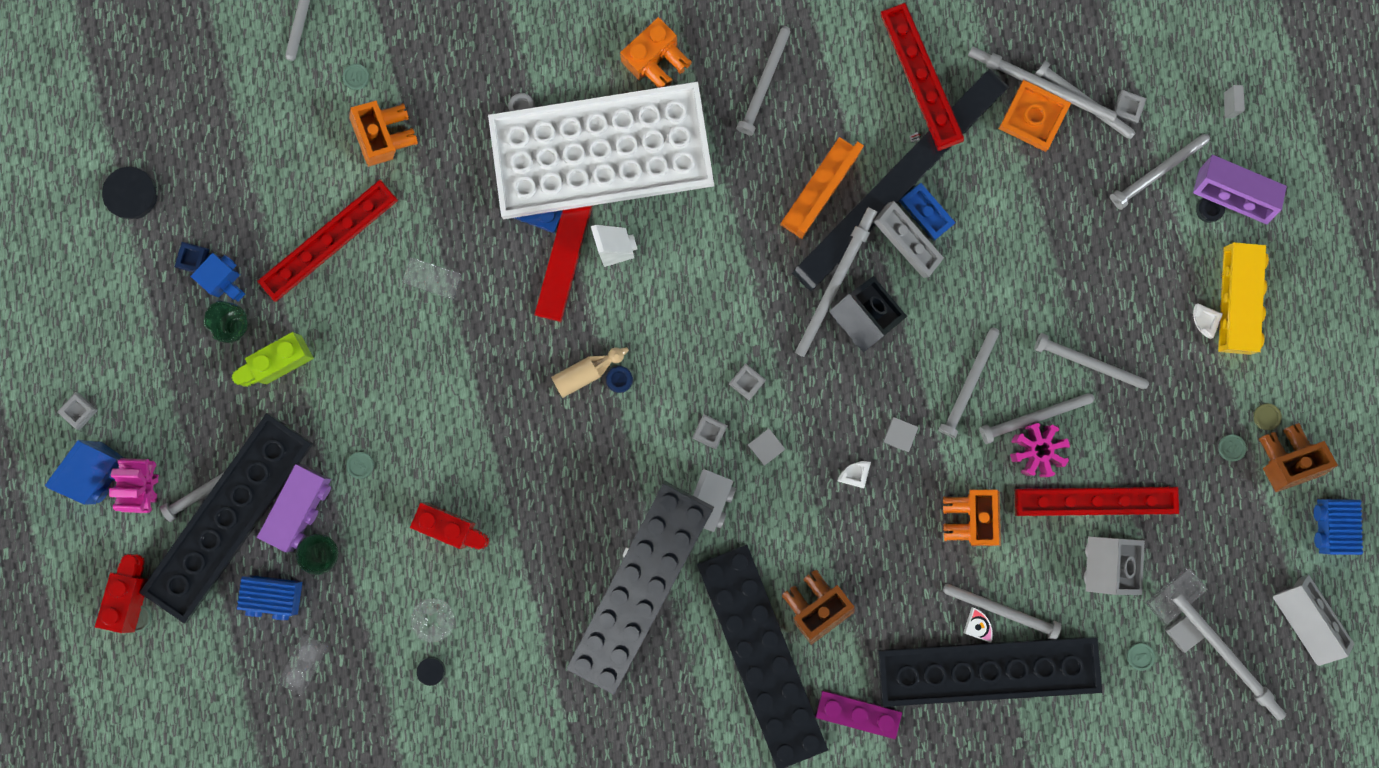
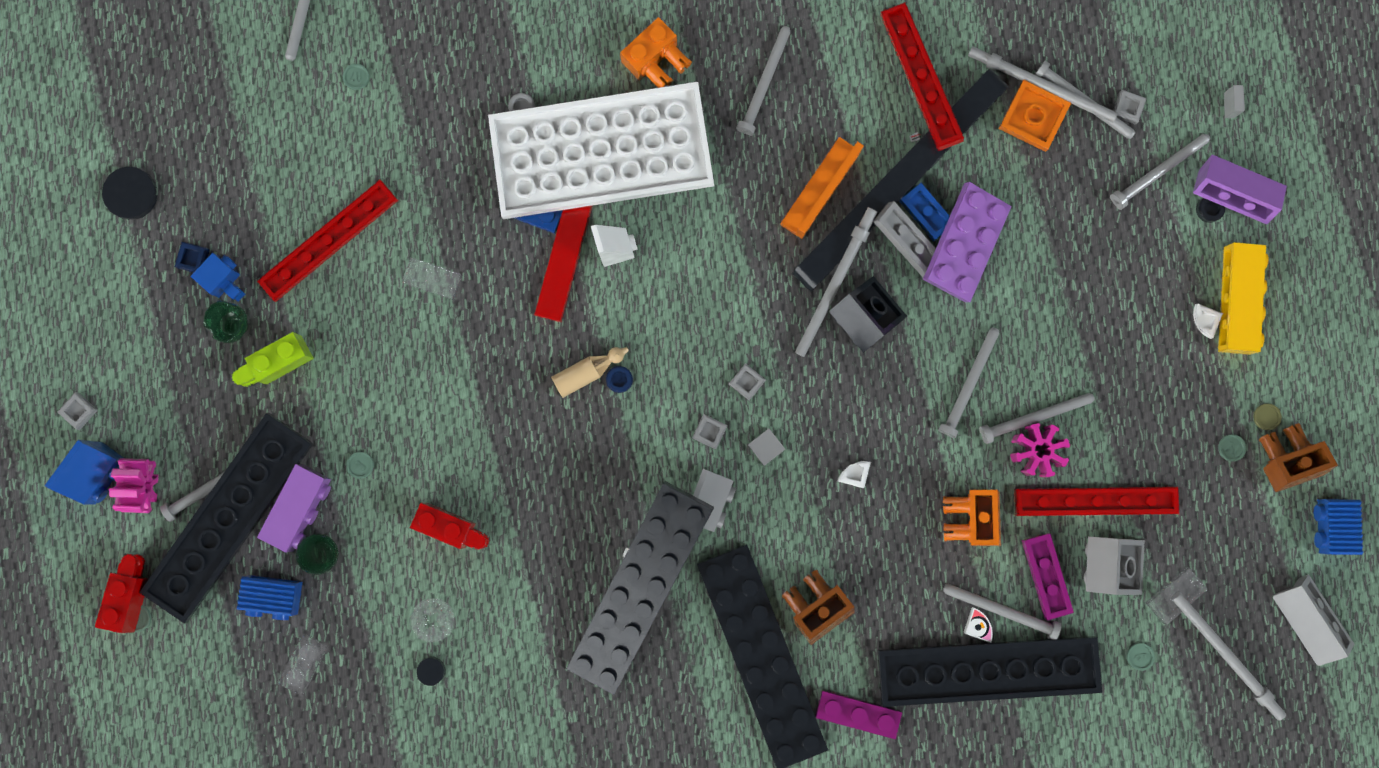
orange brick [349,100,418,167] -> none
light grey tile [883,417,918,452] -> none
light grey bar [1034,333,1149,389] -> none
light grey tile [1165,615,1205,653] -> none
none -> medium lavender plate [923,182,1012,302]
none -> magenta plate [1022,533,1074,620]

